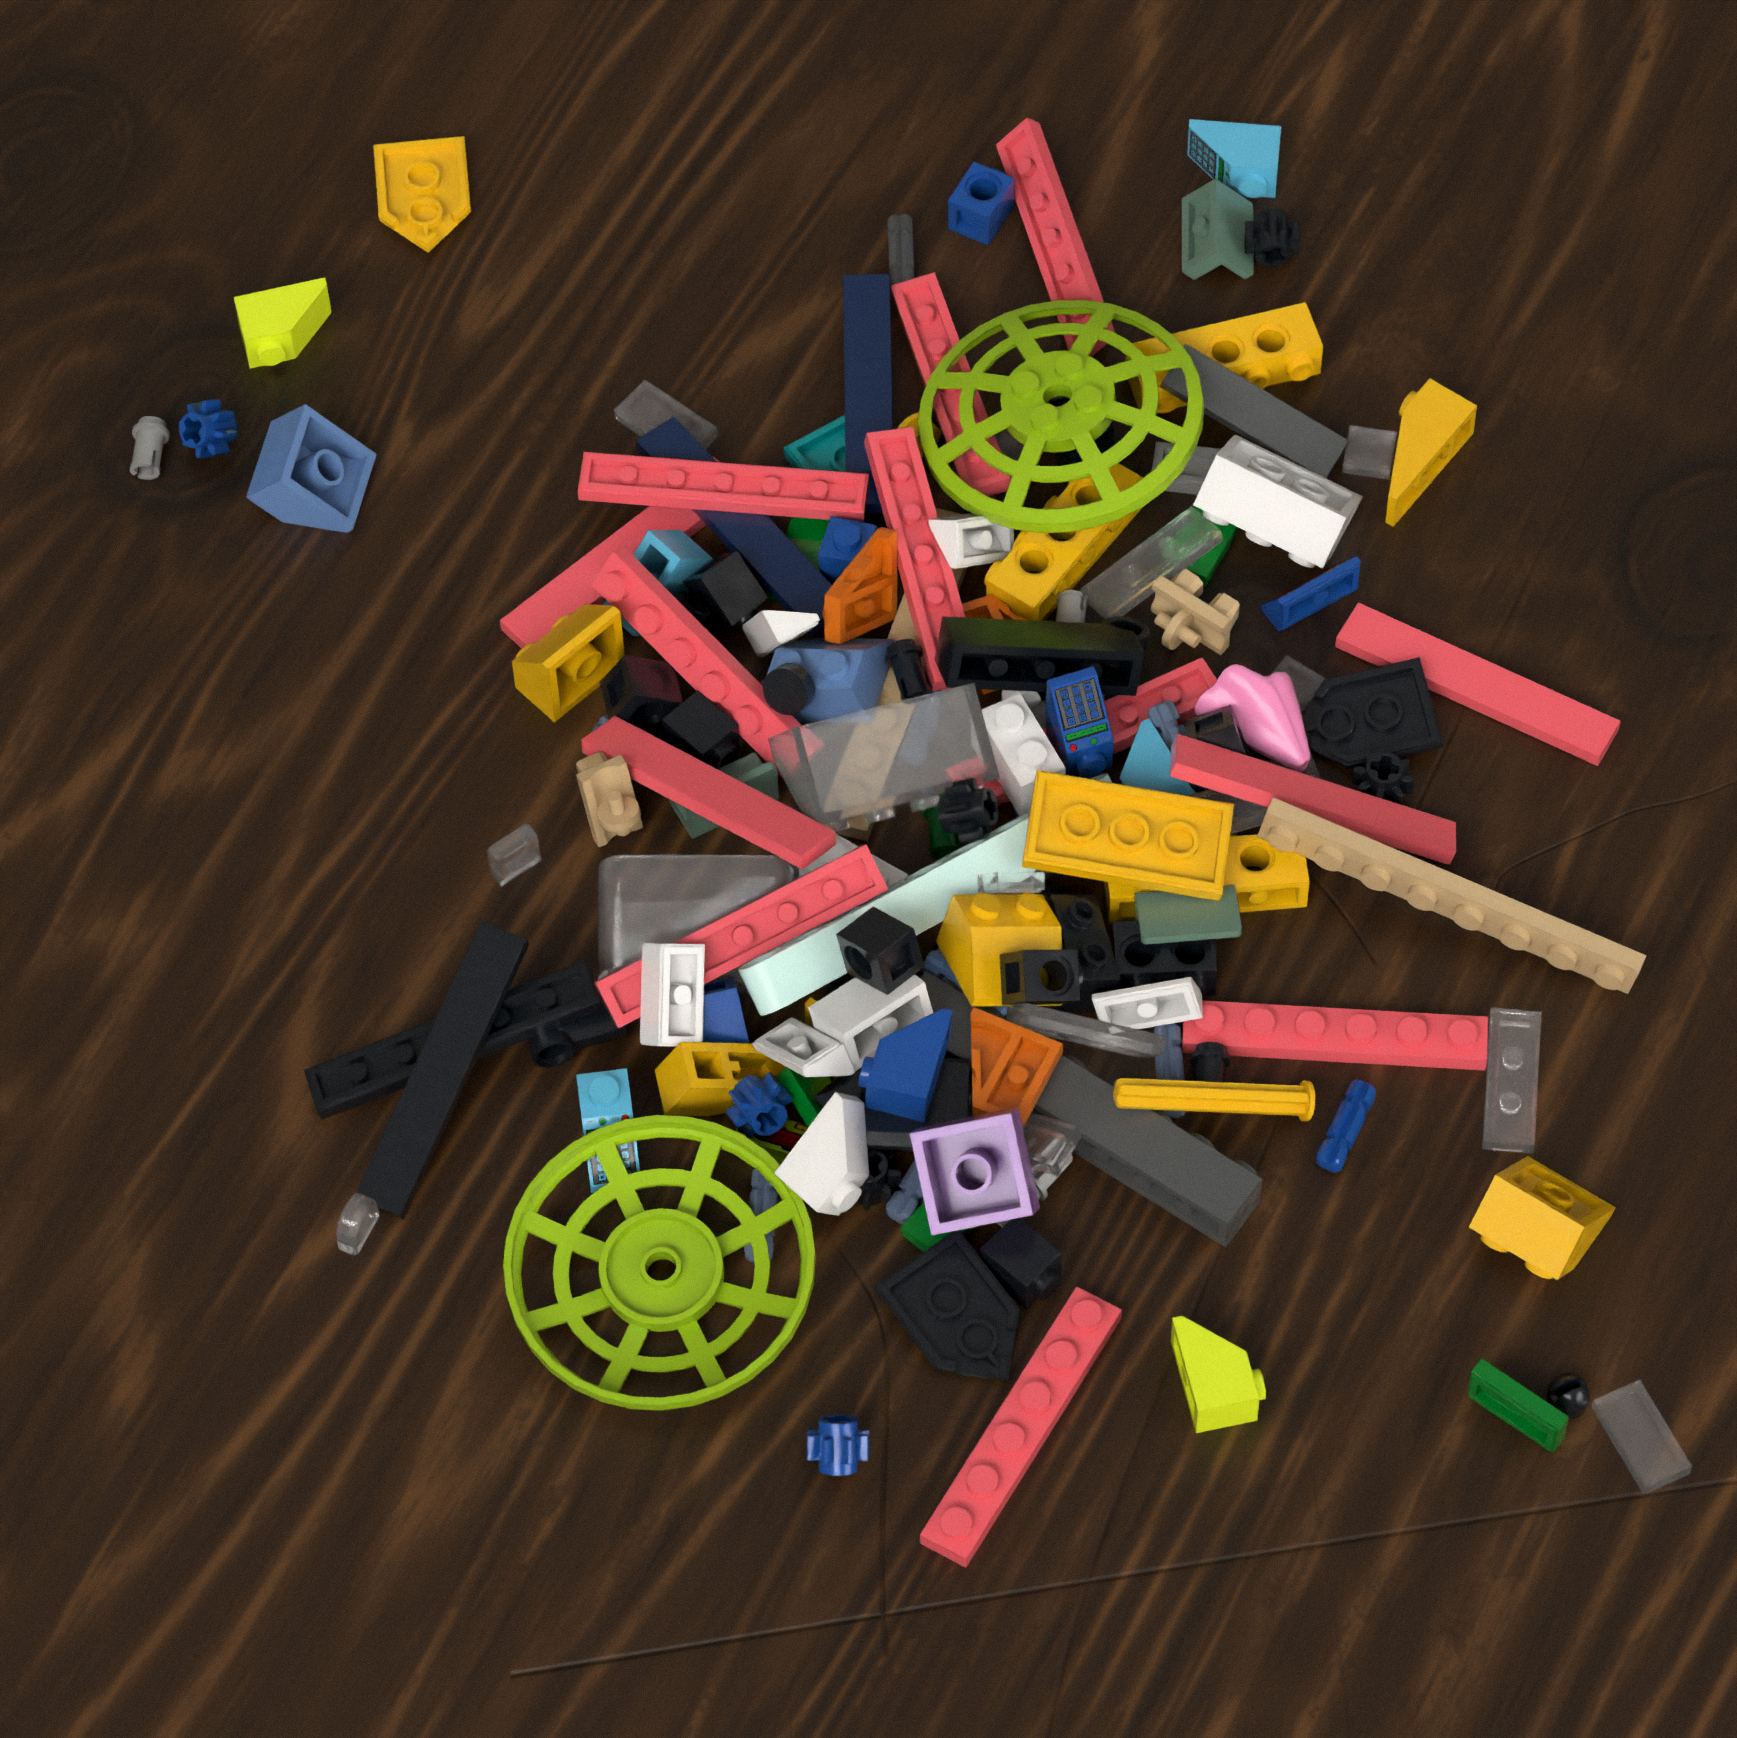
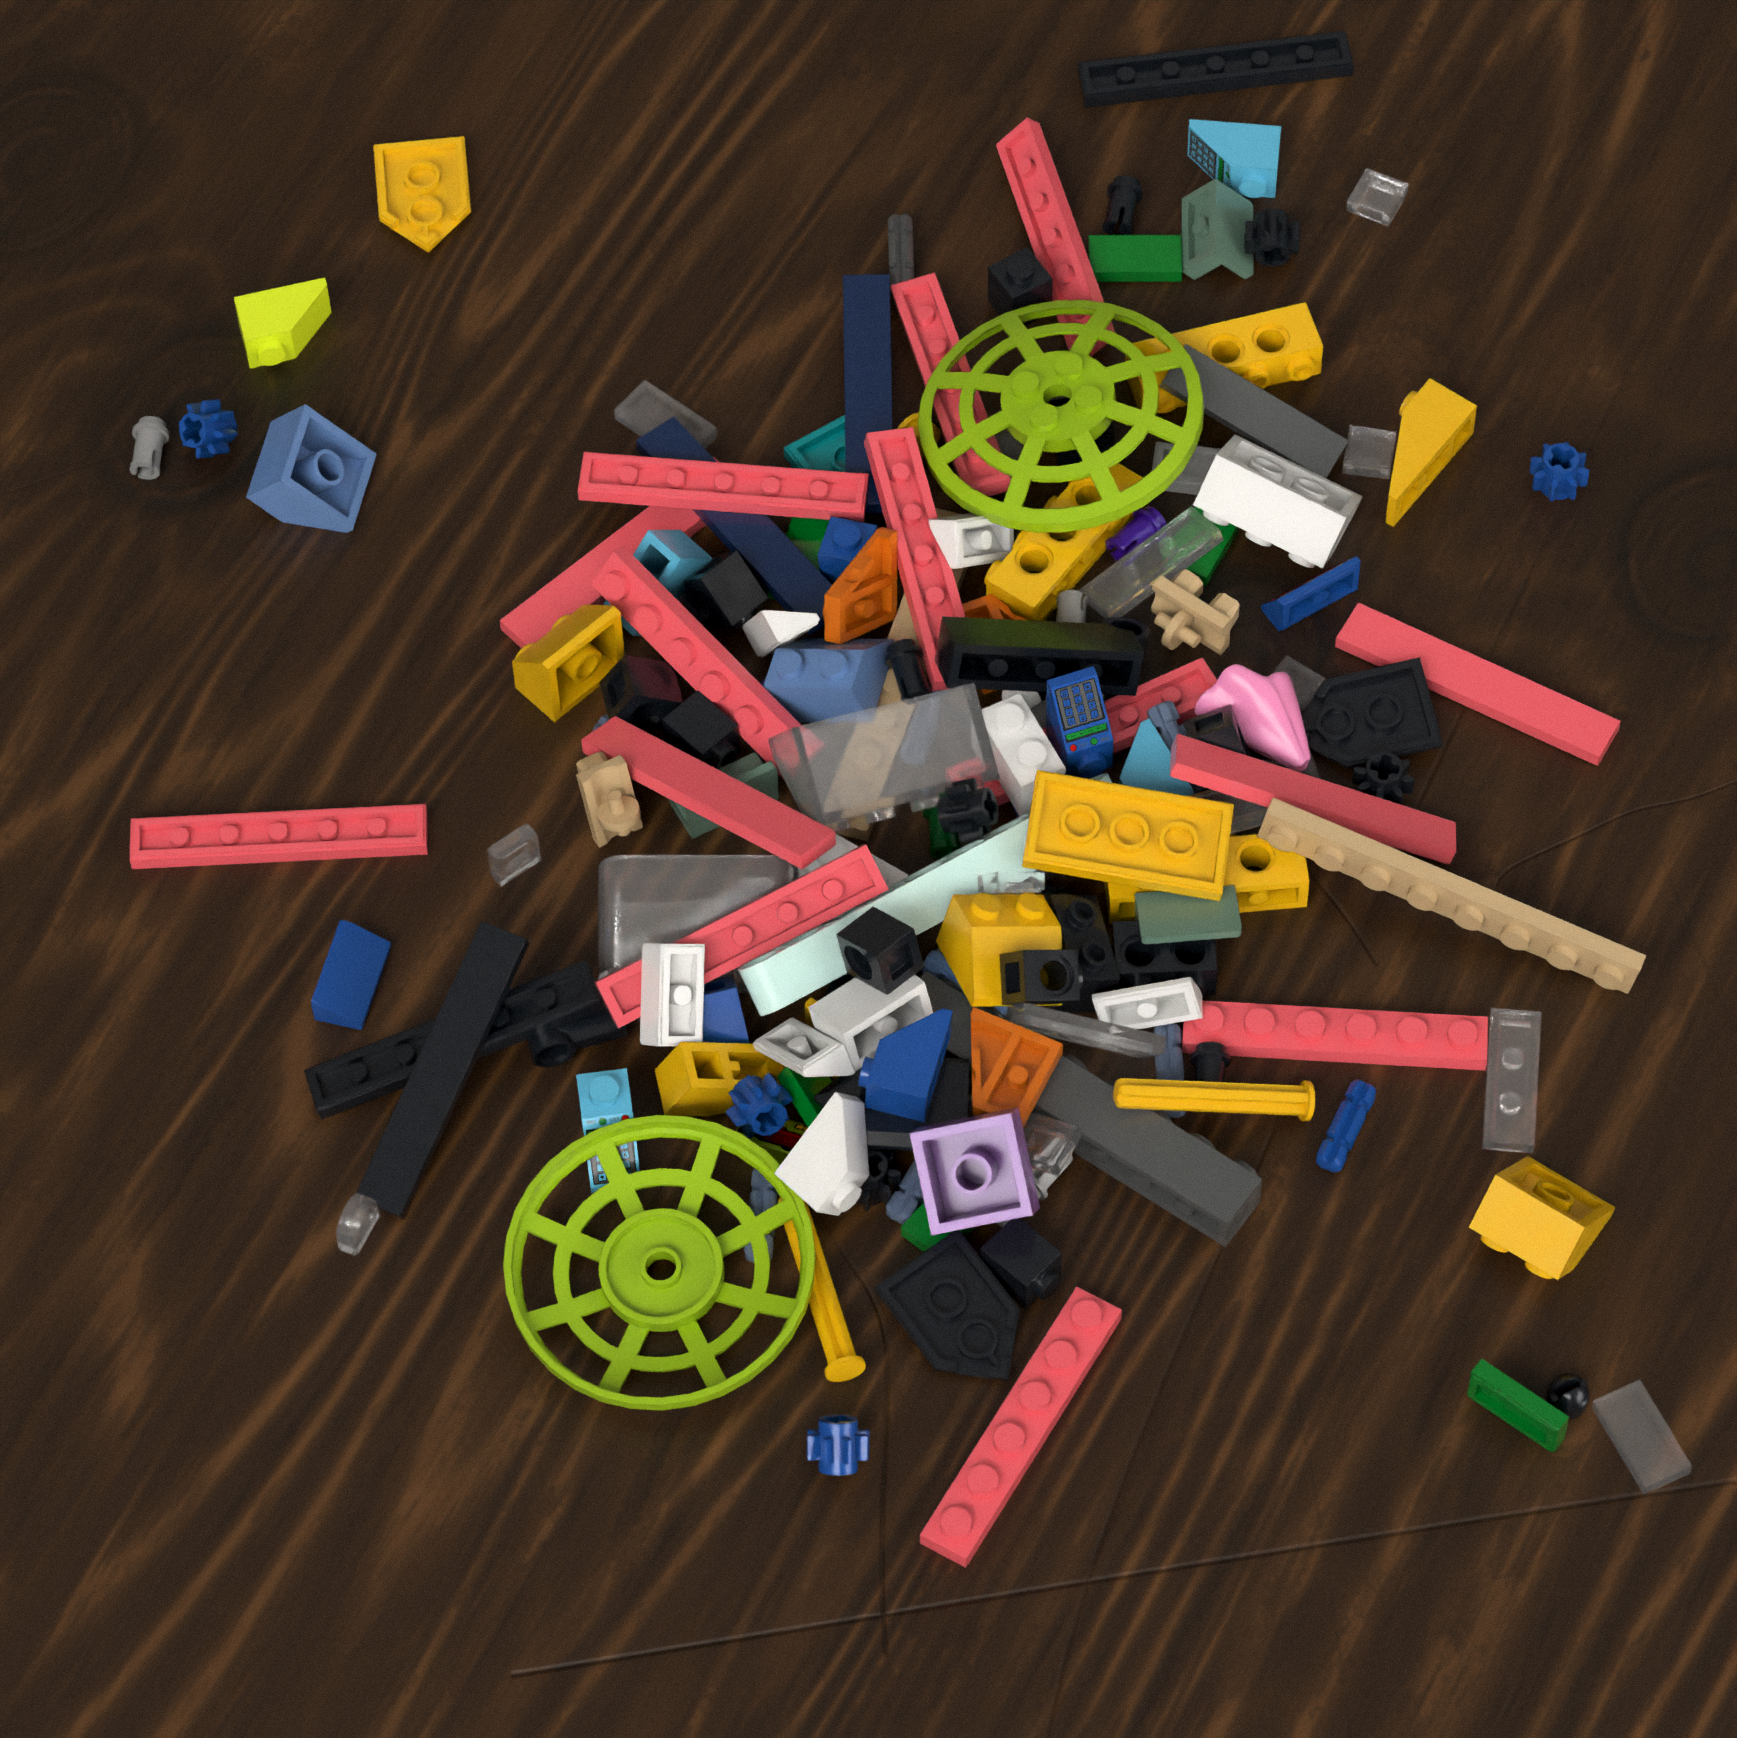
black tile [763,663,815,715] -> none
blue brick [948,162,1015,246] -> none
neon yellow slope [1171,1316,1266,1433] -> none
none -> coral tile [130,804,428,869]
none -> blue slope [311,919,392,1030]
none -> yellow axle [778,1197,866,1382]
none -> black brick [988,247,1053,326]
none -> black tile [1077,31,1354,108]
none -> green tile [1088,235,1182,282]
none -> black pin [1103,175,1143,235]
none -> dark purple pin [1105,506,1167,565]
none -> clear tile [1347,168,1409,227]
none -> blue gear [1529,441,1589,502]

